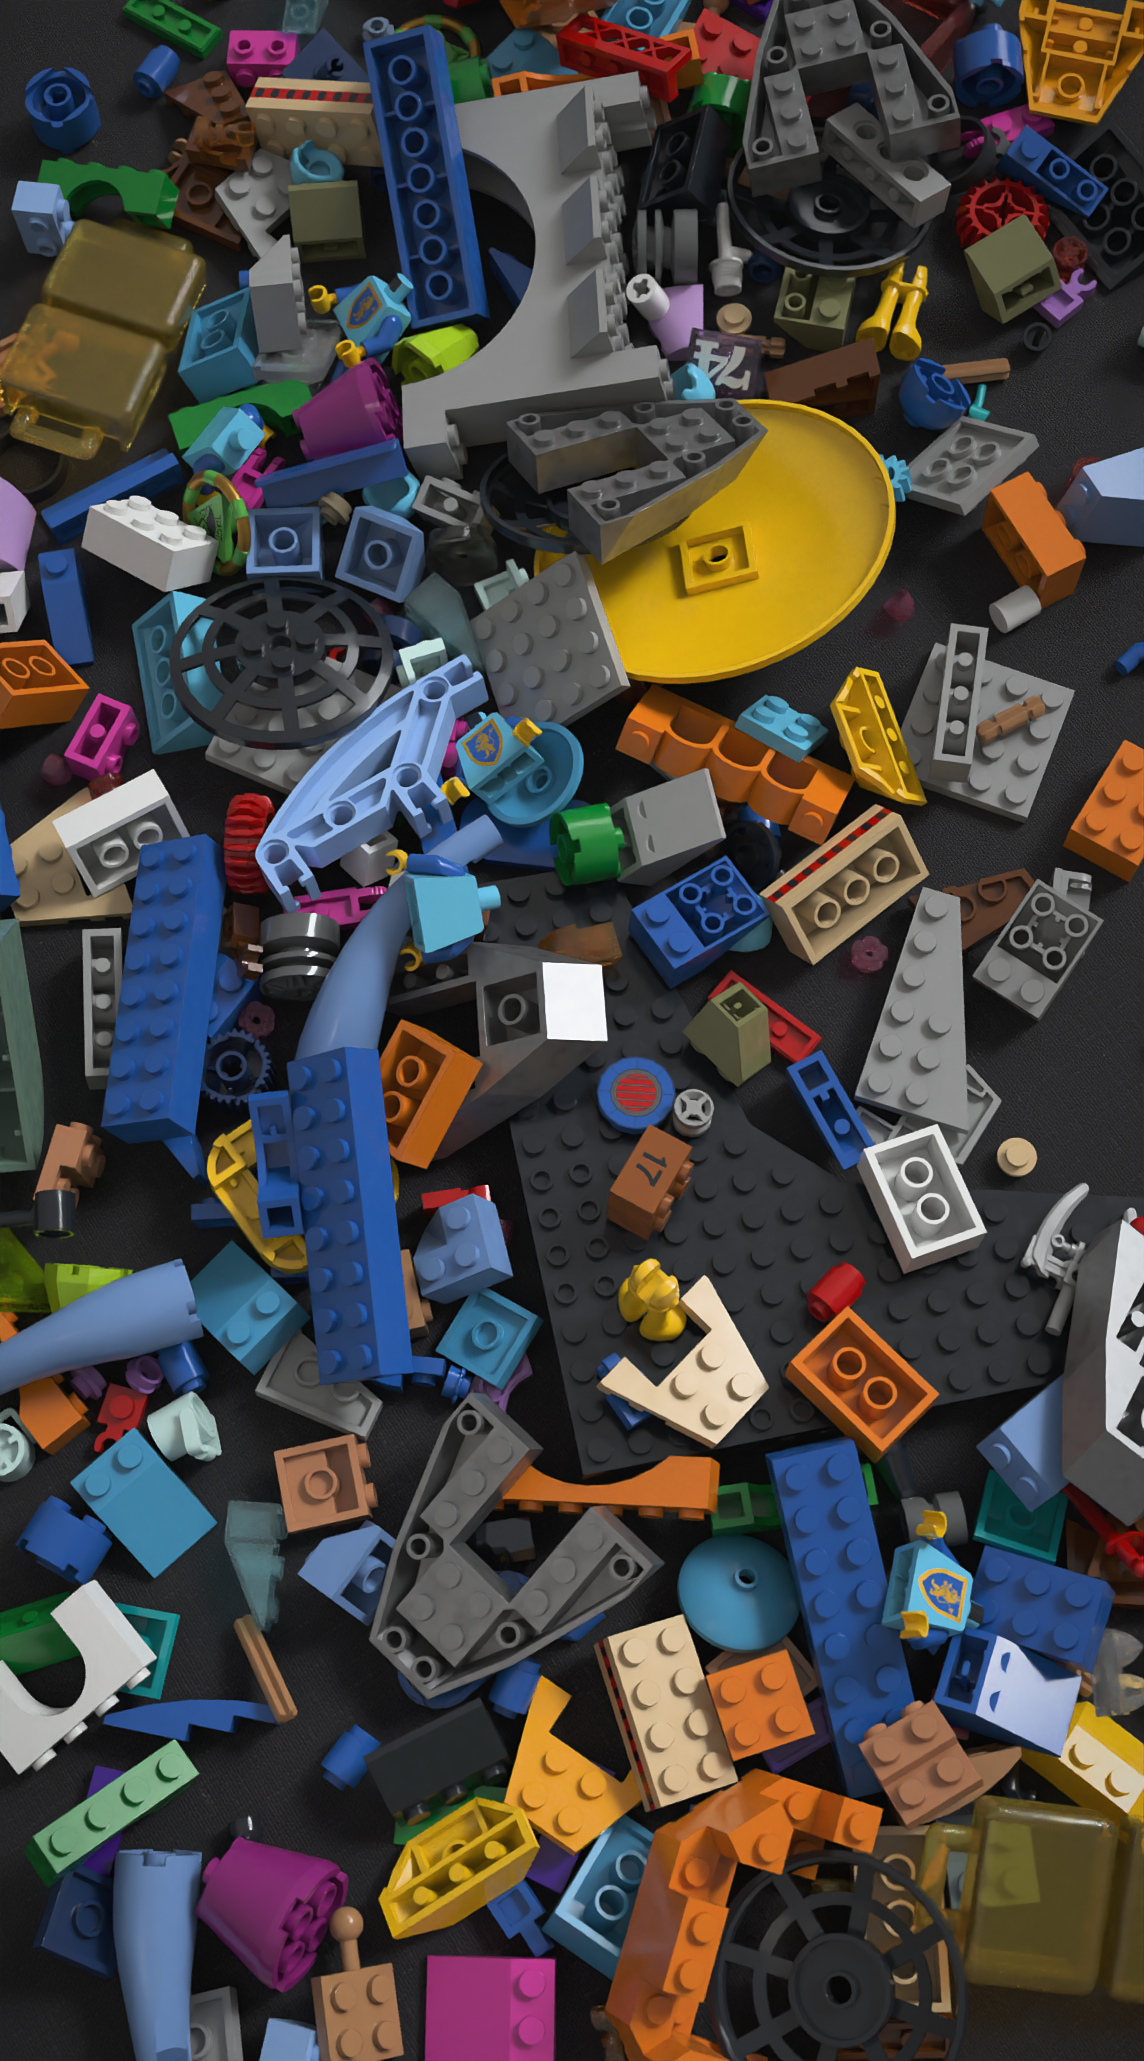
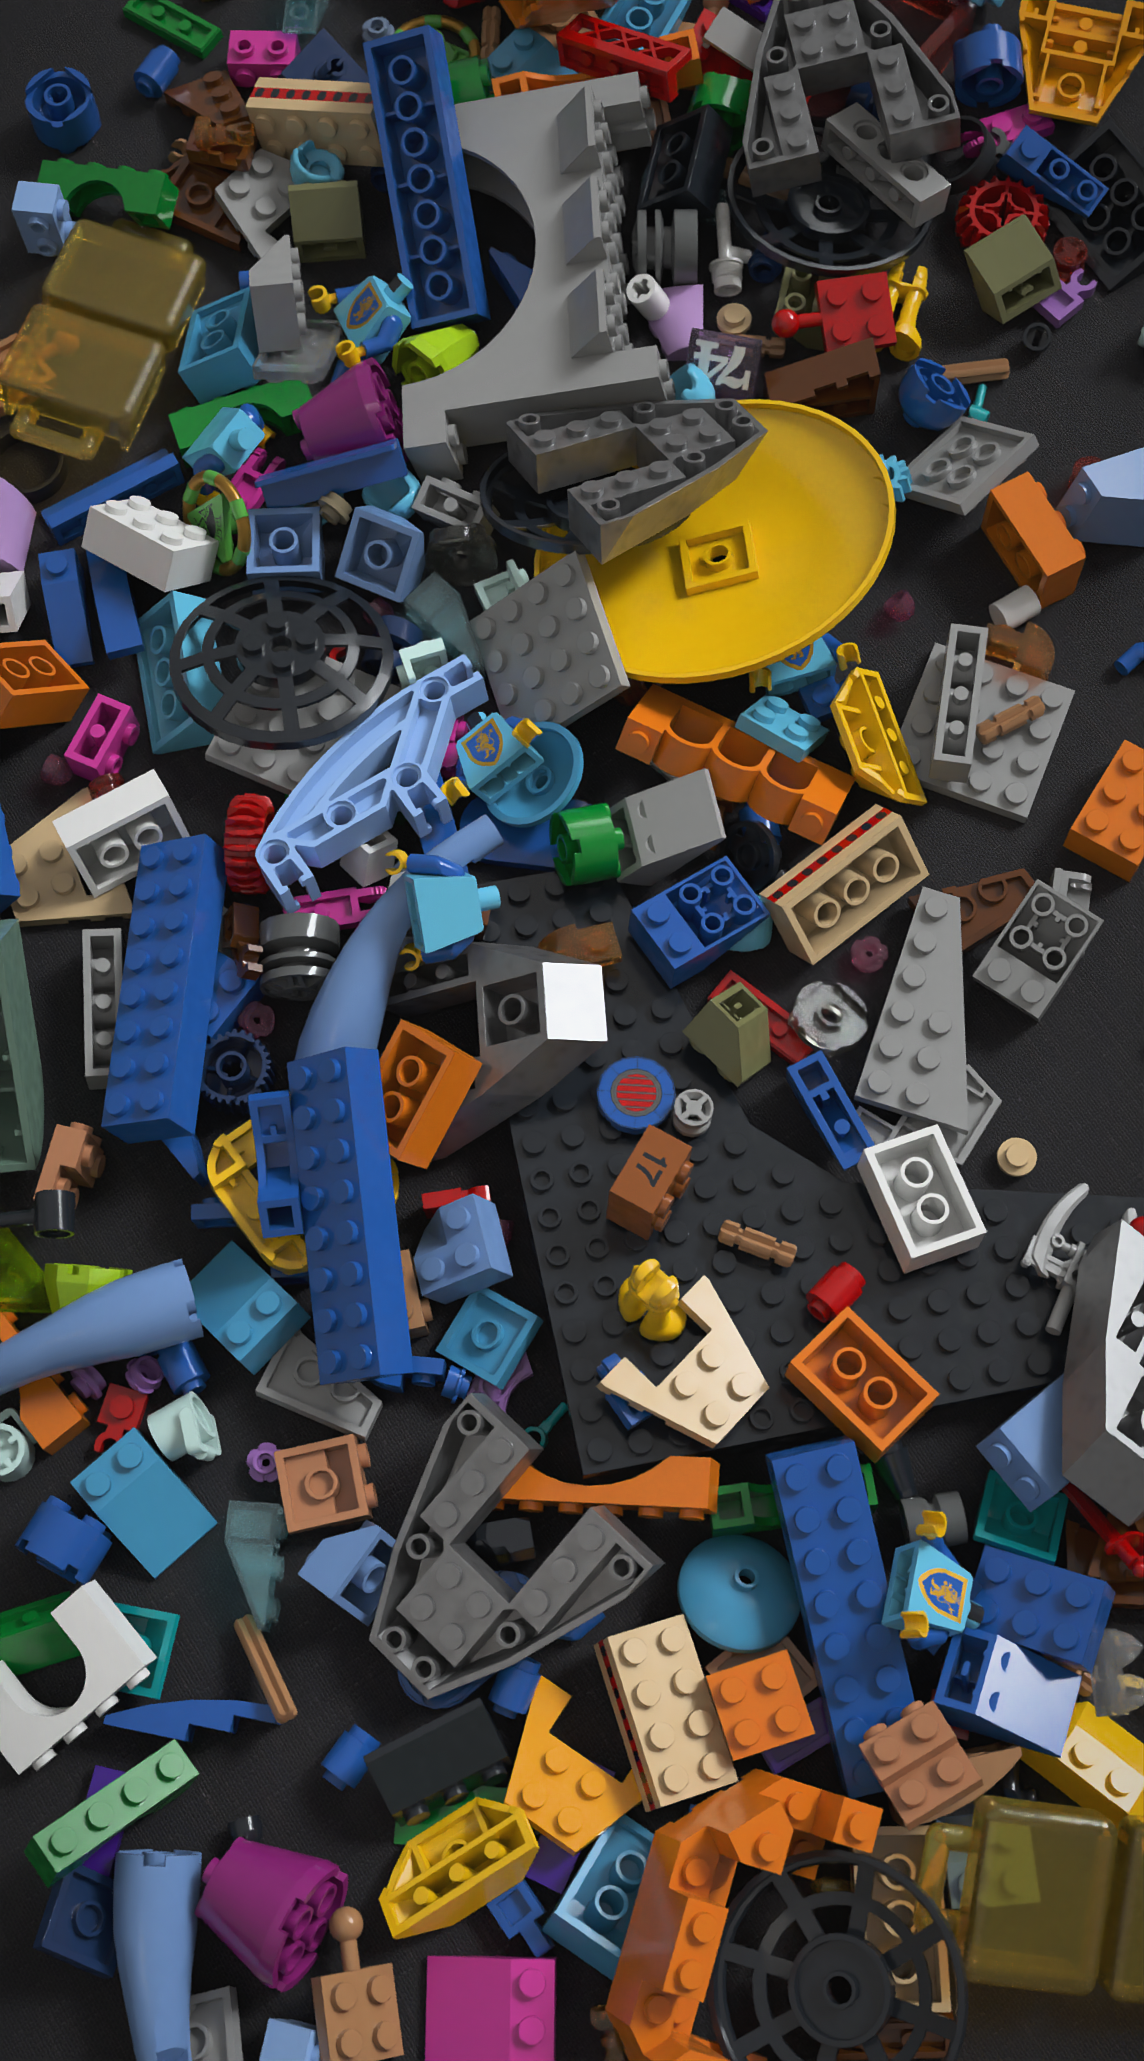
none -> blue slope [86,550,145,660]
none -> medium lavender plate [246,1442,280,1482]
none -> medium nougat axle [481,6,501,59]
none -> teal hand [524,1402,568,1449]
none -> light grey hinge [702,6,763,72]
none -> medium nougat axle [718,1220,797,1267]
none -> torso [747,632,861,697]
none -> red plate [771,271,897,353]
none -> clear smoke plate [788,981,868,1058]
none -> blue plate [798,675,848,723]
none -> clear orange brick [985,621,1055,681]

